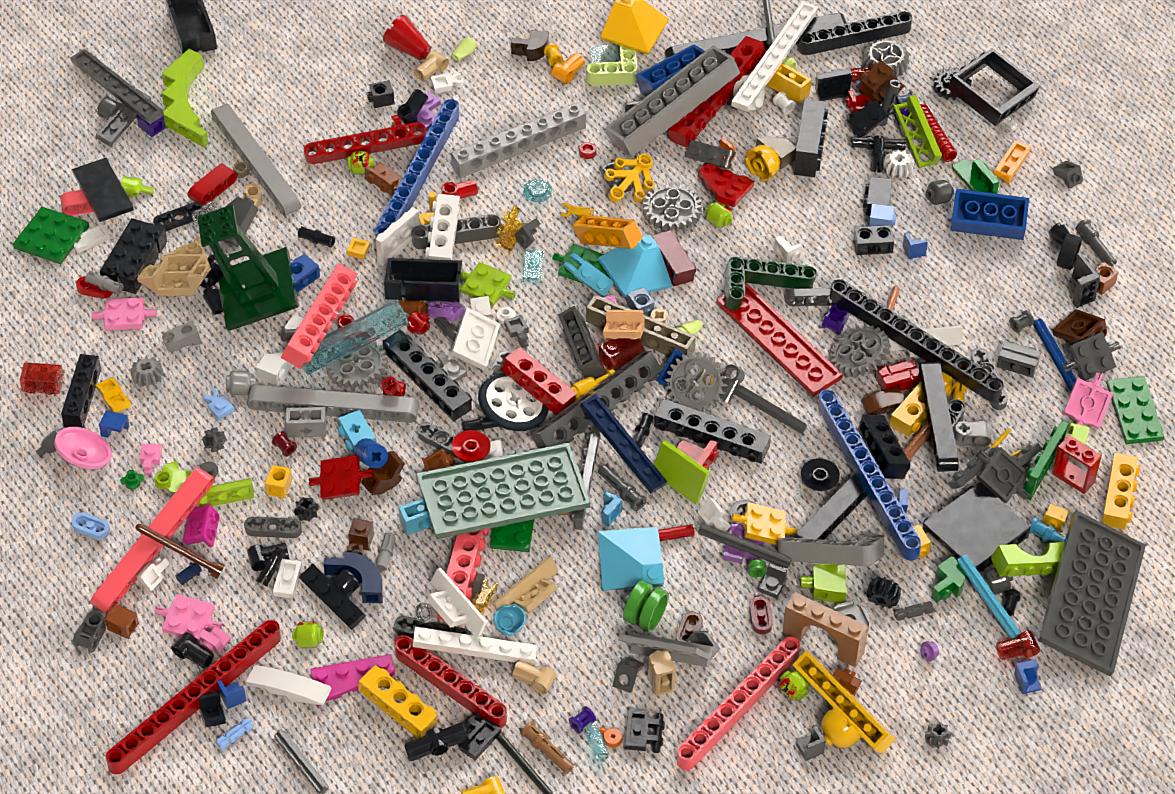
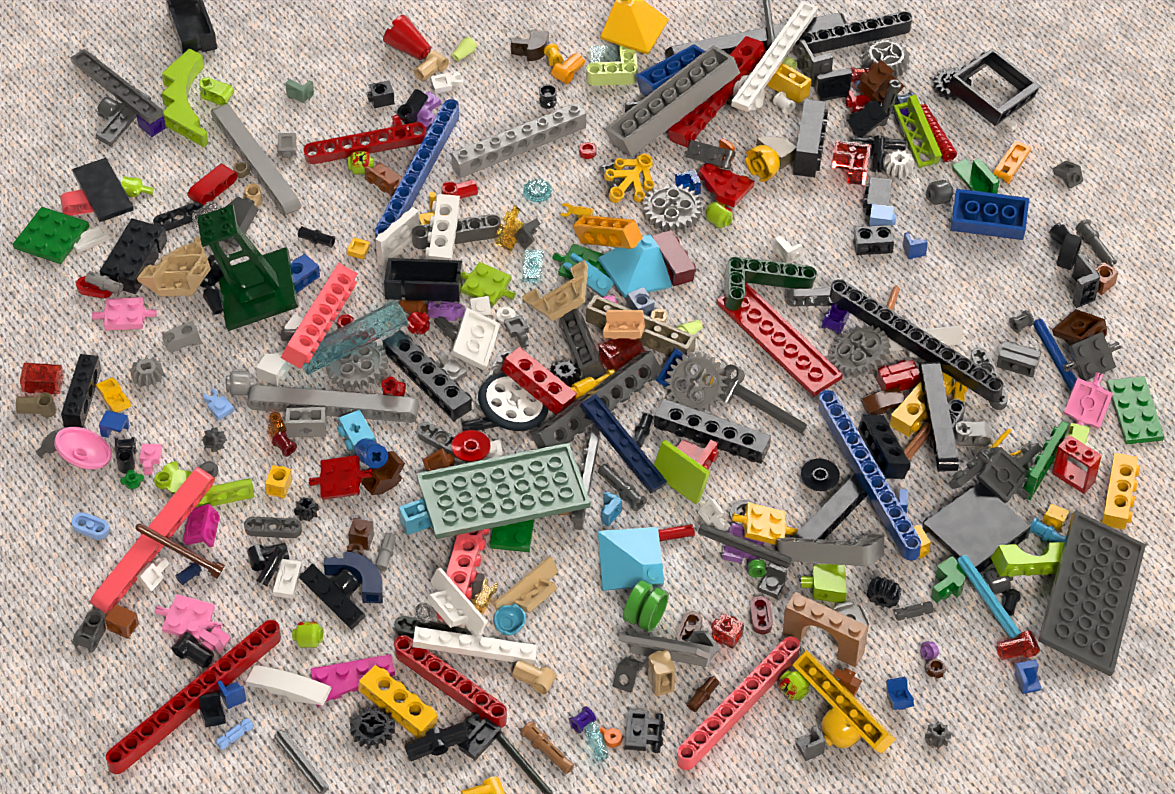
none -> dark tan piece [16,393,57,418]
none -> black piece [115,437,136,474]
none -> lime piece [199,77,234,106]
none -> clear orange cone [267,412,287,438]
none -> light grey bracket [277,133,297,158]
none -> sand green bracket [285,79,314,103]
none -> black gear [350,706,395,749]
none -> tan wing [522,260,588,321]
none -> black wheel [539,84,557,109]
none -> black gear [550,359,581,387]
none -> clear blue panel [675,169,701,195]
none -> reddish brown axle [686,676,719,712]
none -> clear red brick [711,613,744,649]
none -> dark grey bracket [797,40,833,87]
none -> clear red brick [832,140,871,185]
none -> blue bracket [886,677,914,710]
none -> reddish brown plate [926,659,946,678]

